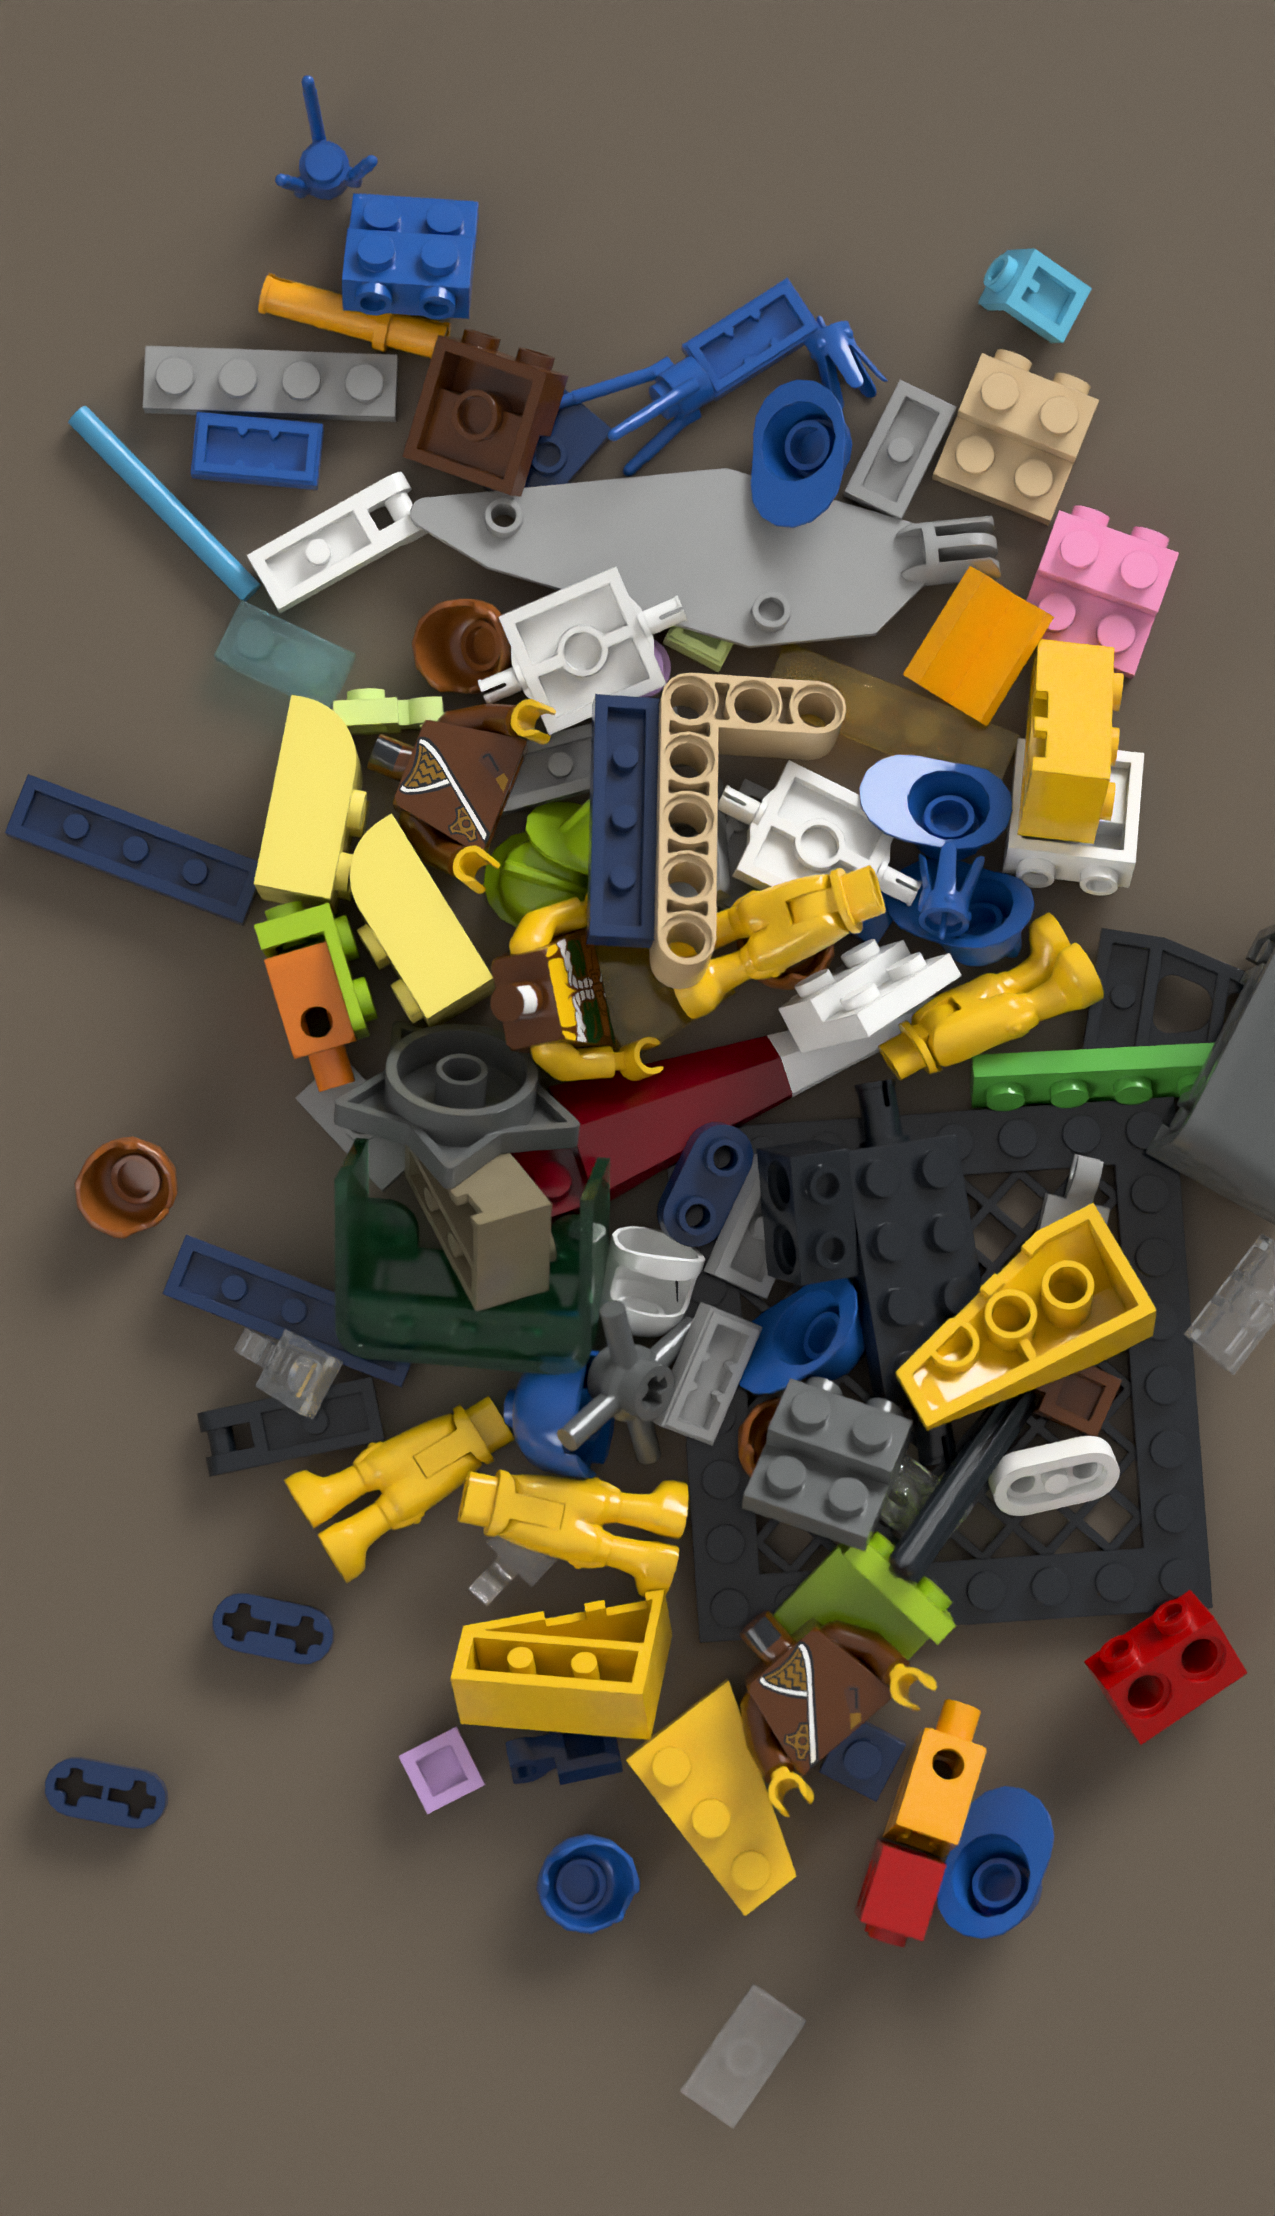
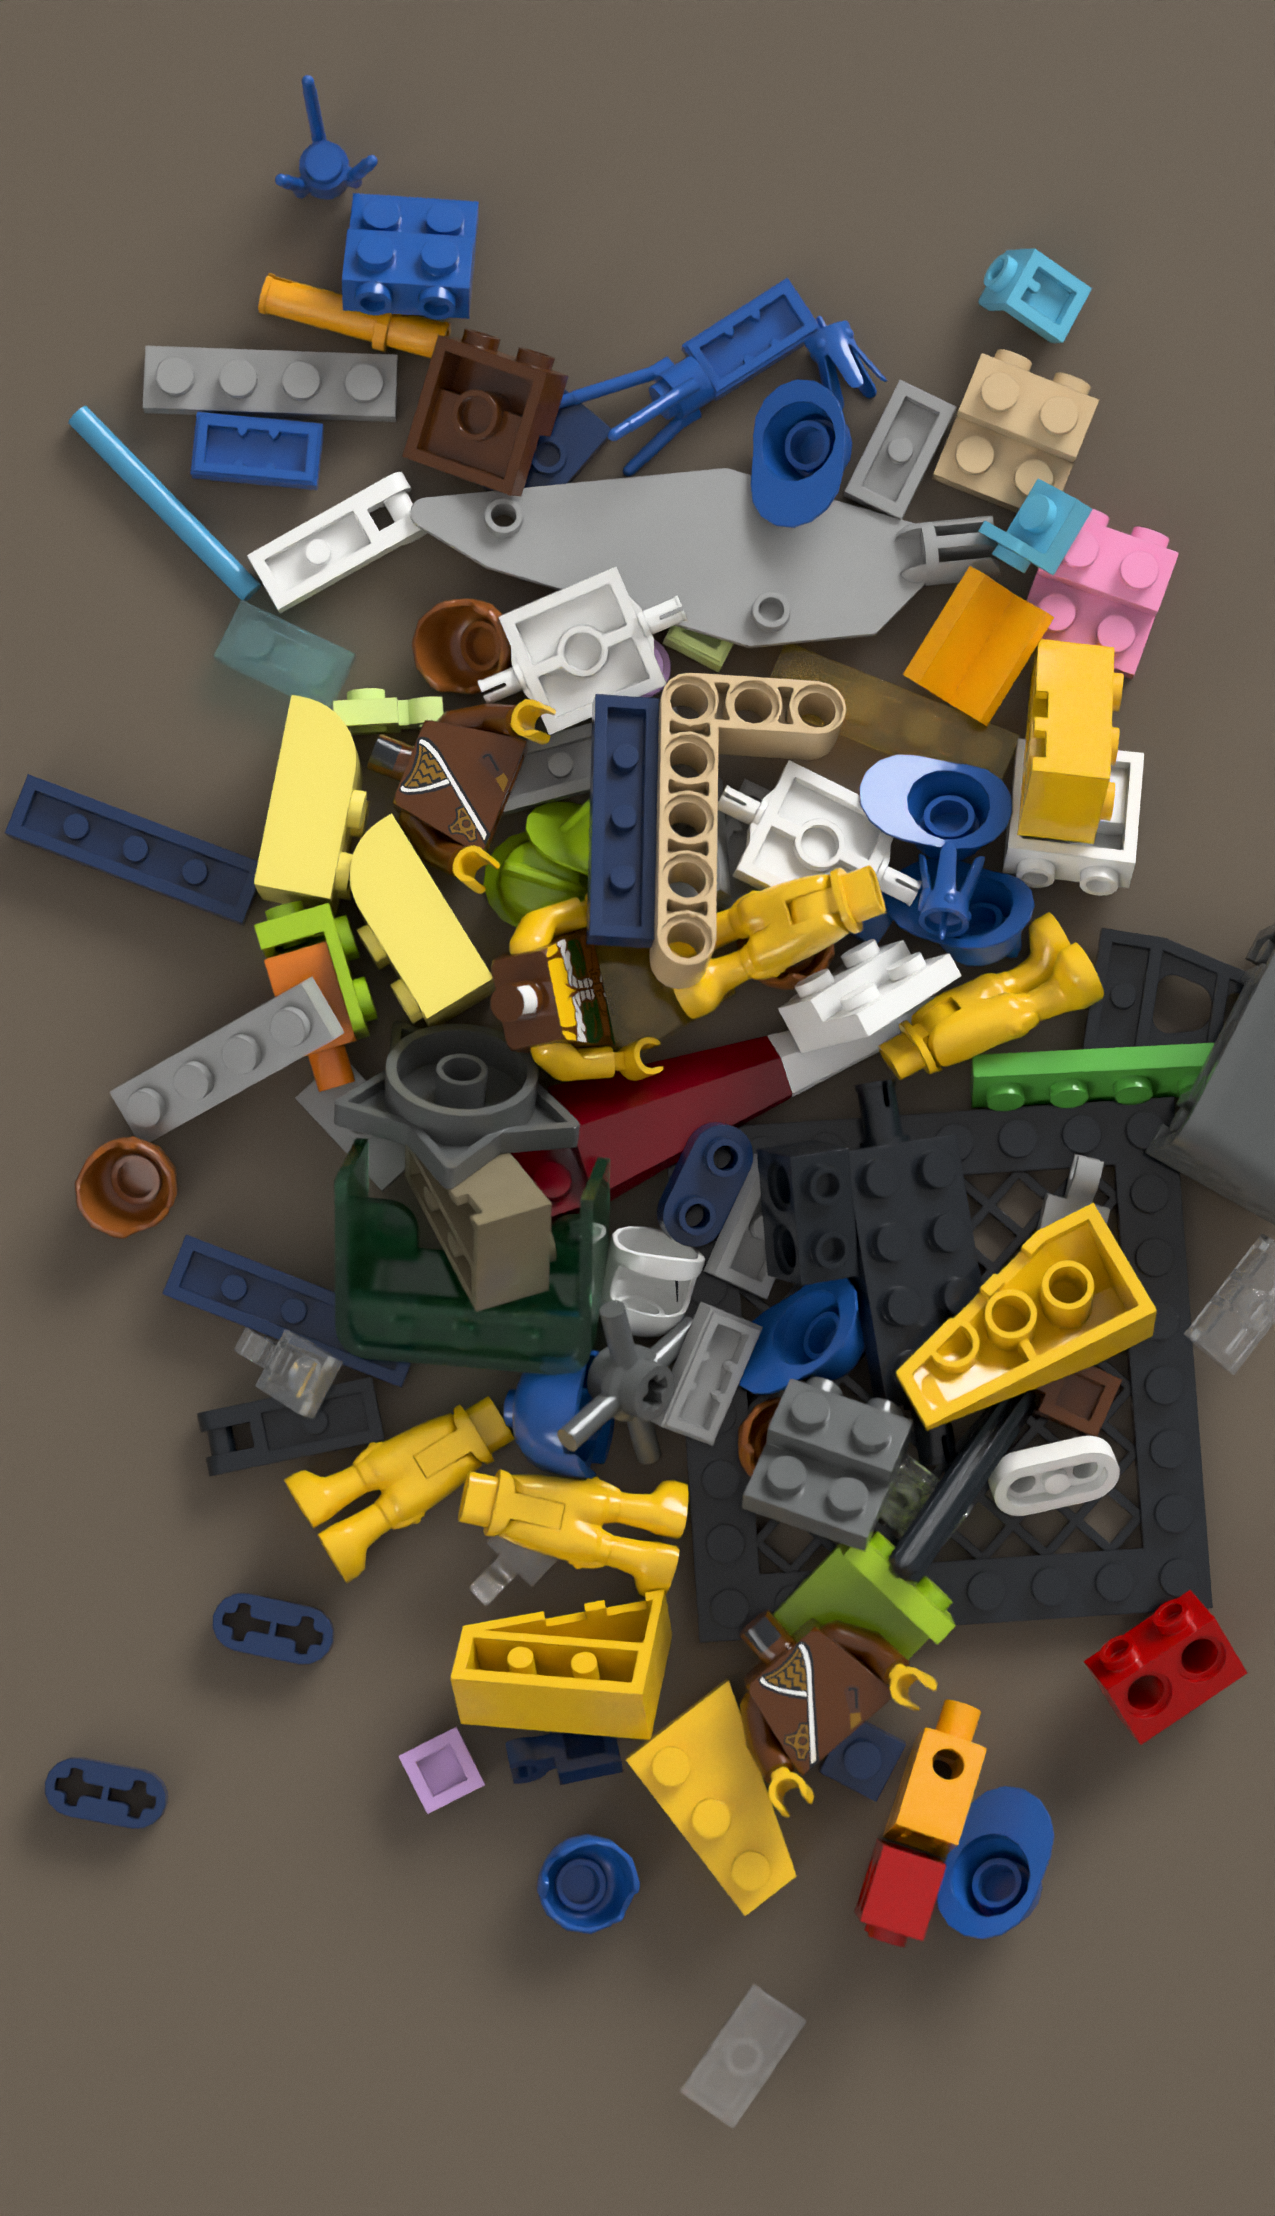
none -> light grey plate [109,977,345,1142]
none -> medium azure bracket [978,478,1093,576]

